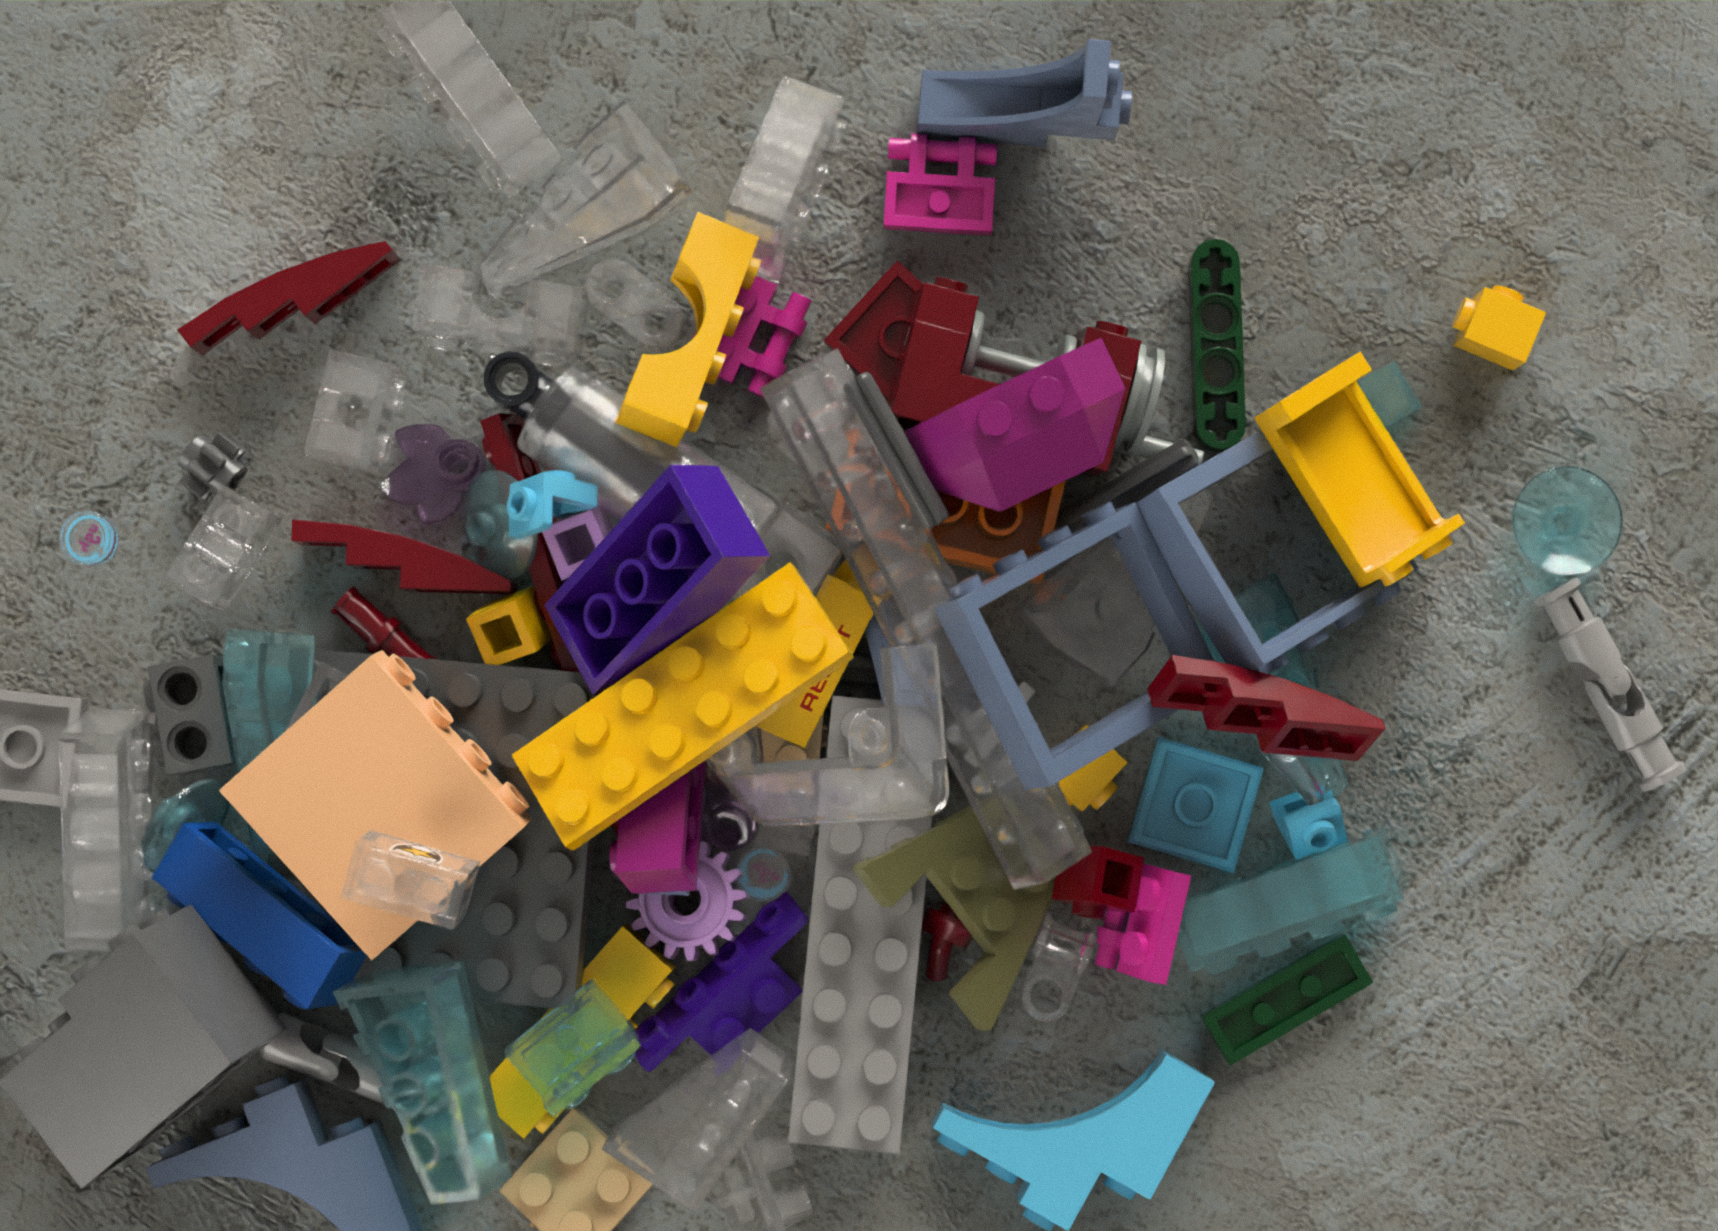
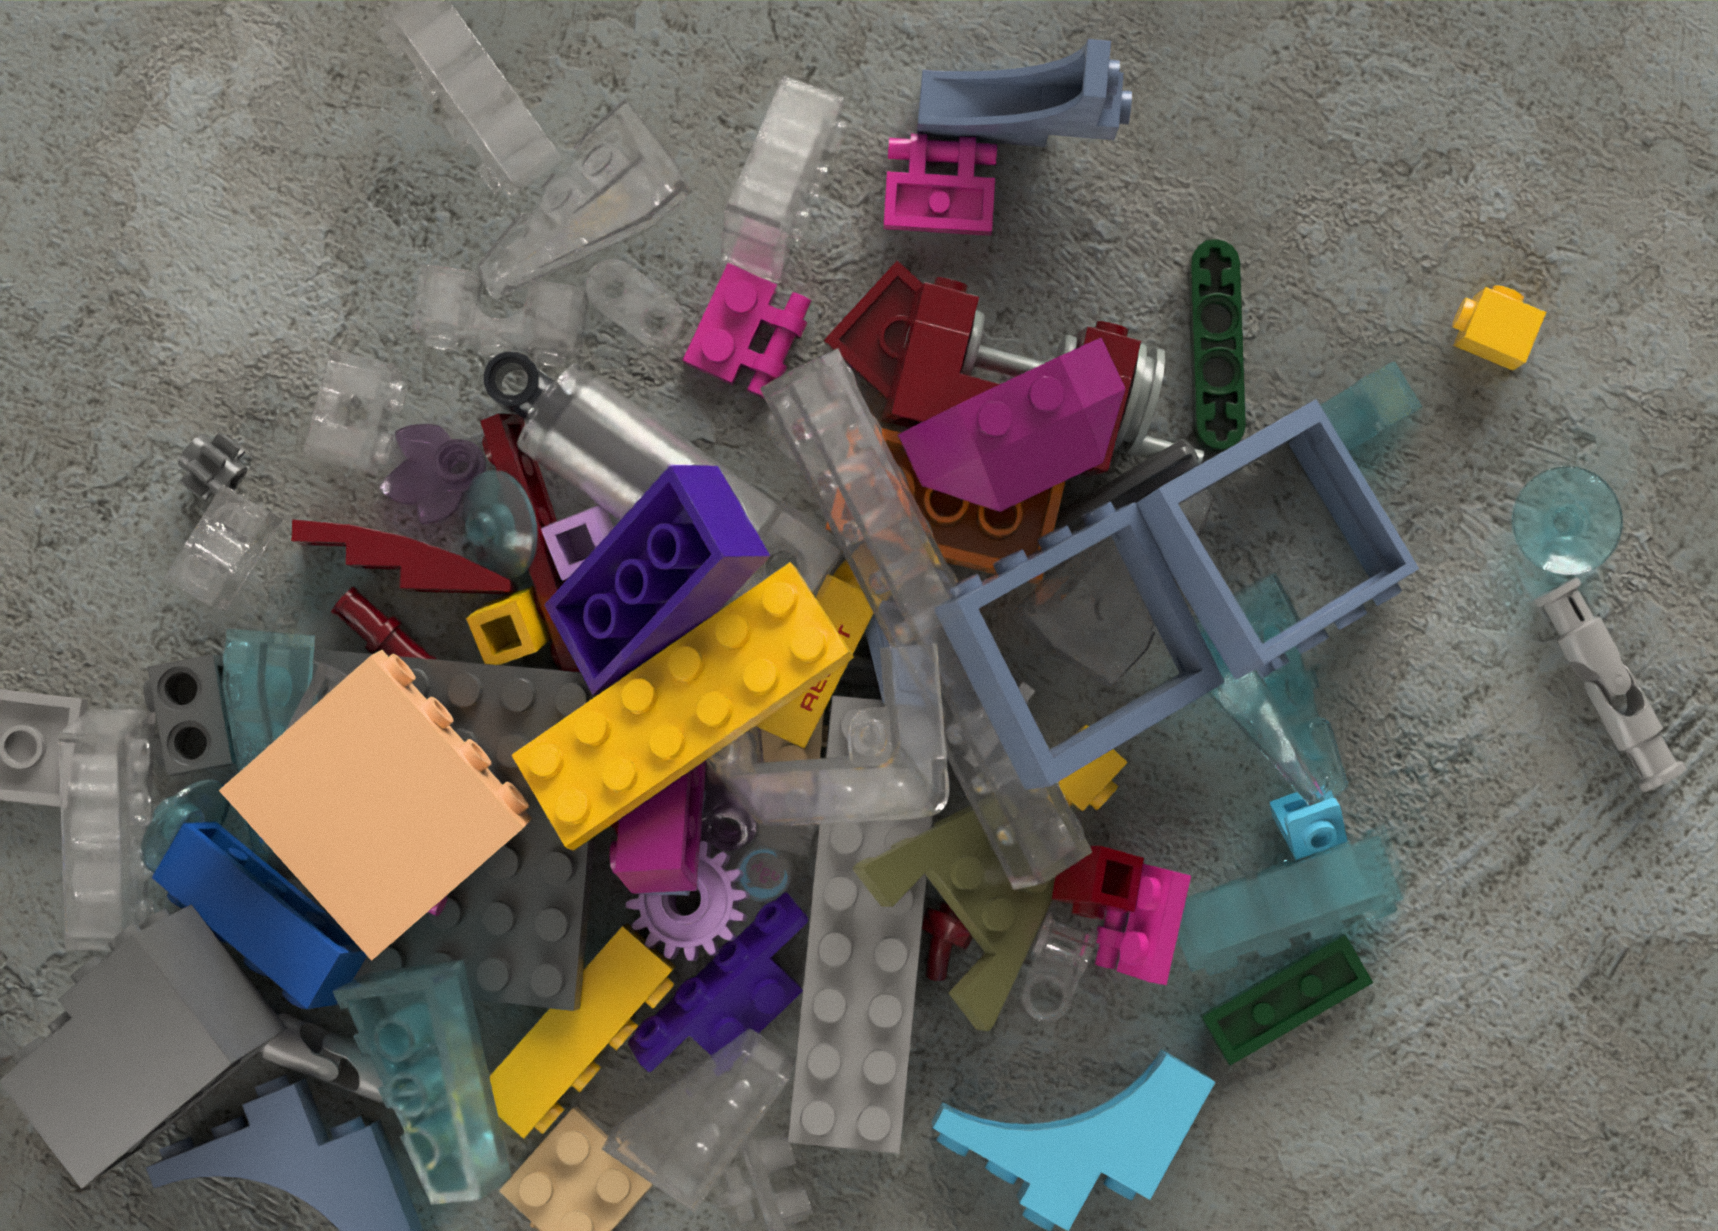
clear tile [59,511,119,567] -> none
dark red slope [177,241,401,355] -> none
clear brick [341,830,480,930] -> none
clear light blue bracket [504,979,641,1116] -> none
medium azure bracket [507,470,597,539] -> none
yellow arch [615,212,761,447] -> none
dark grey axle [844,372,948,530] -> none
medium azure tile [1127,737,1264,873] -> none
dark red slope [1147,655,1385,761] -> none
yellow panel [1254,351,1465,588] -> none

